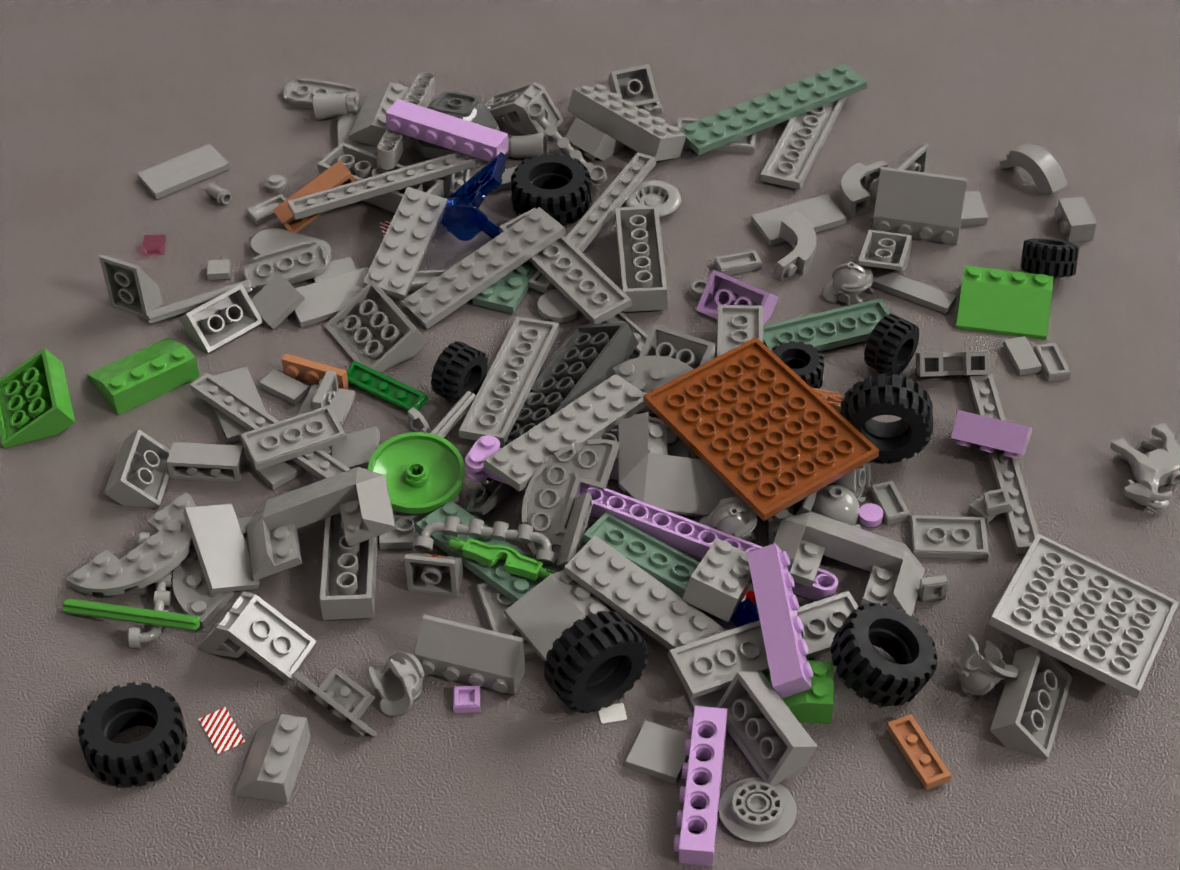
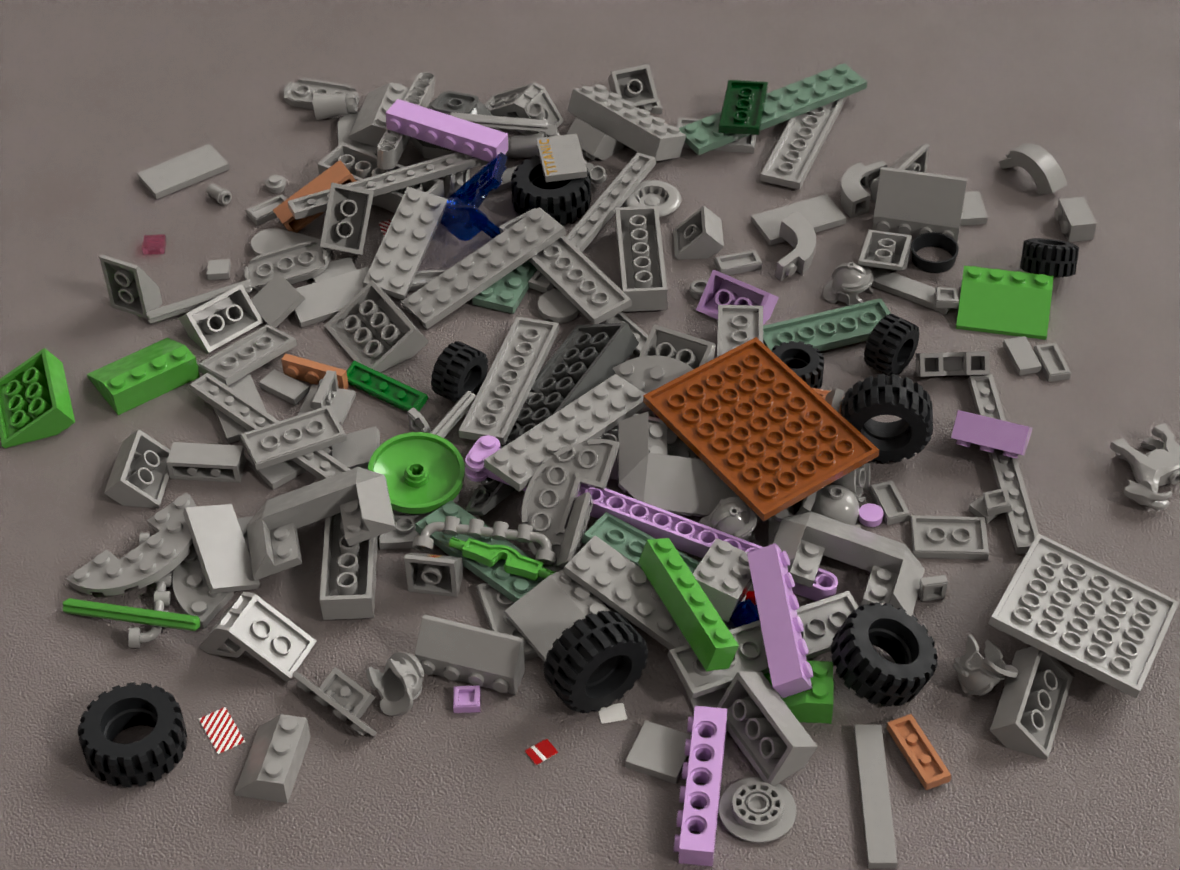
none -> light grey tile [198,324,297,386]
none -> light grey slope [319,182,374,255]
none -> light grey axle [449,112,548,132]
none -> red sticker [525,739,558,765]
none -> light grey tile [536,134,587,182]
none -> bright green brick [638,538,739,671]
none -> light grey slope [673,206,724,259]
none -> dark green tile [718,80,768,135]
none -> light grey tile [825,388,844,412]
none -> light grey tile [854,725,897,868]
none -> black tyre [911,232,959,273]
none -> light grey tile [935,287,959,309]

